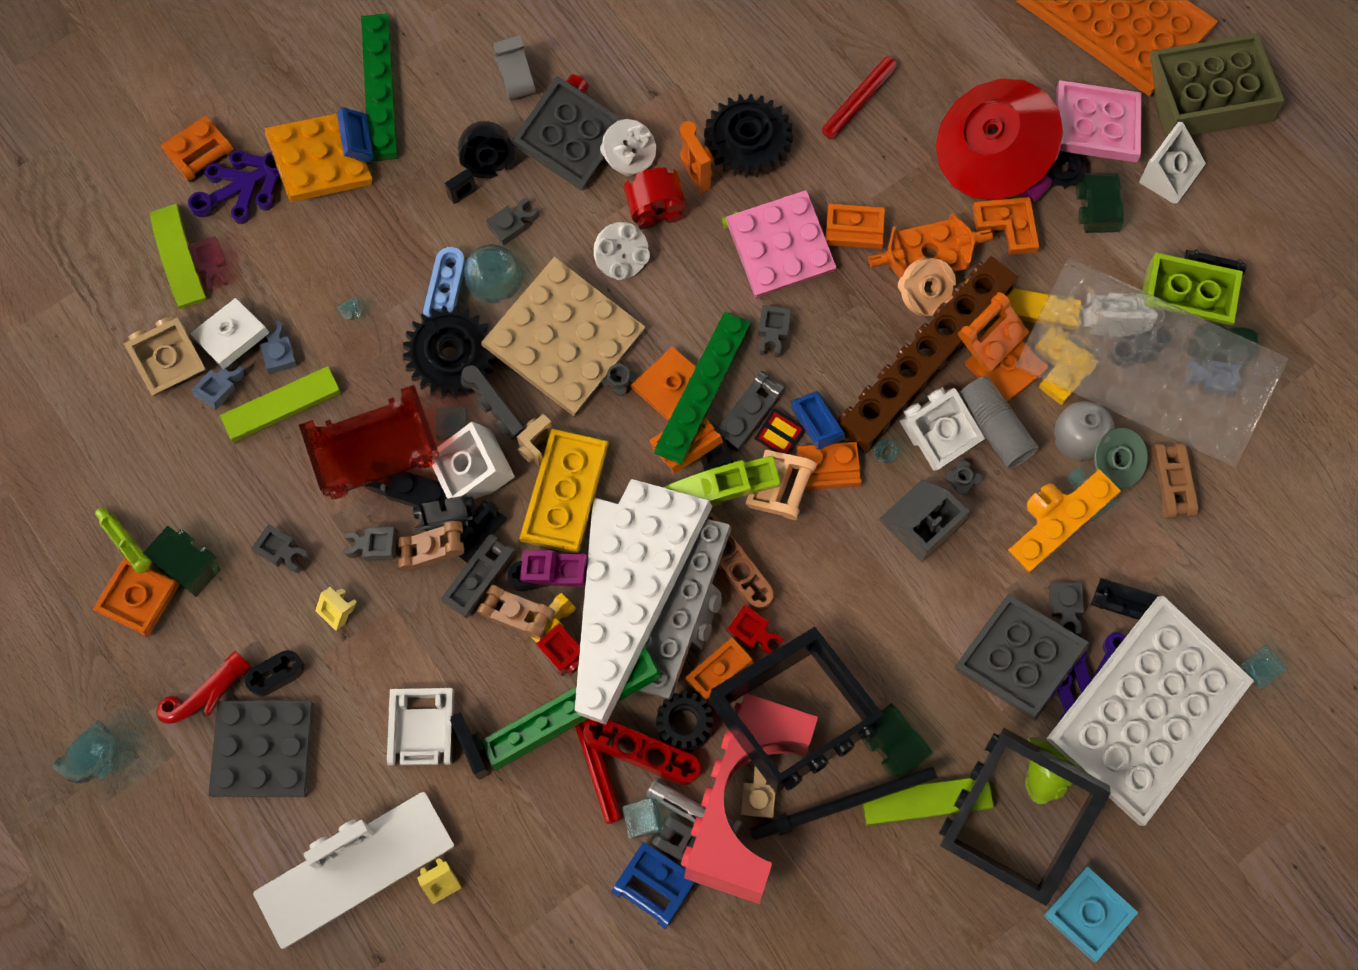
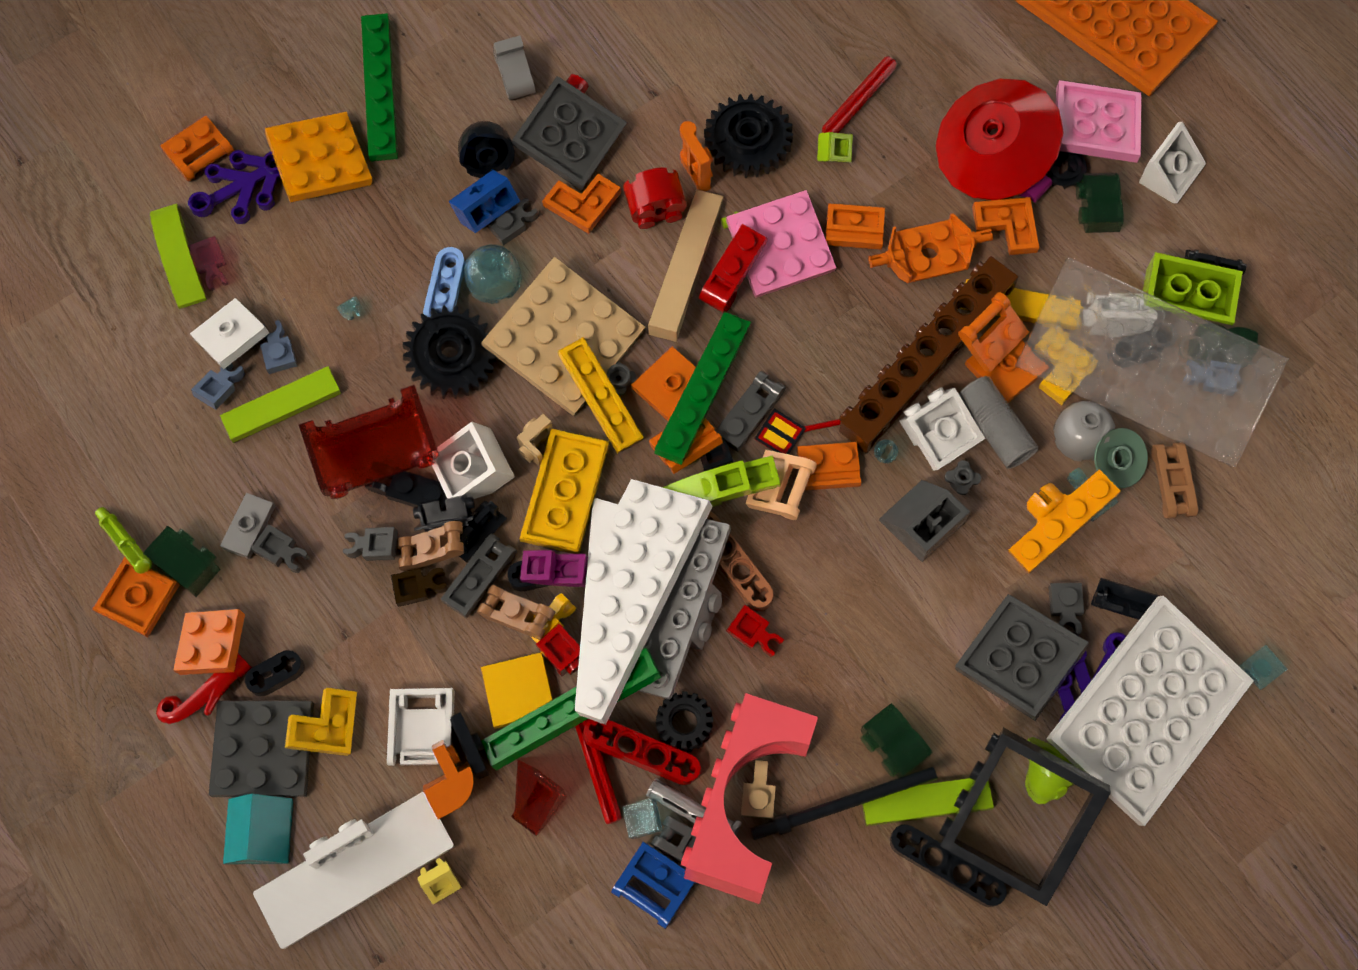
clear light blue cylinder [51,720,117,784] -> none
tan plate [123,316,206,397] -> none
light yellow tile [315,587,357,631] -> none
blue tile [337,107,373,163] -> none
clear light blue plate [436,407,467,440] -> none
black tile [444,168,477,204] -> none
dark grey plate [461,365,523,440] -> none
white plate [593,222,650,280] -> none
white plate [600,119,656,177] -> none
orange plate [685,637,754,713] -> none
black window [709,627,884,793] -> none
dark grey plate [758,305,791,358] -> none
blue tile [791,391,845,449] -> none
light nougat plate [898,258,956,316] -> none
medium azure plate [1043,866,1139,963] -> none
olive slope [1149,33,1285,138] -> none
none -> orange plate [173,609,245,675]
none -> light grey plate [220,493,276,559]
none -> teal slope [223,793,293,864]
none -> yellow plate [285,688,357,756]
none -> dark brown plate [391,568,448,607]
none -> orange brick [423,740,473,819]
none -> blue brick [448,170,520,233]
none -> yellow tile [481,652,553,729]
none -> clear red slope [511,759,567,836]
none -> orange plate [542,174,621,234]
none -> yellow tile [558,337,644,454]
none -> tan slope [648,189,723,342]
none -> red plate [699,224,768,313]
none -> lime slope [817,132,853,163]
none -> black beam [889,825,1007,907]

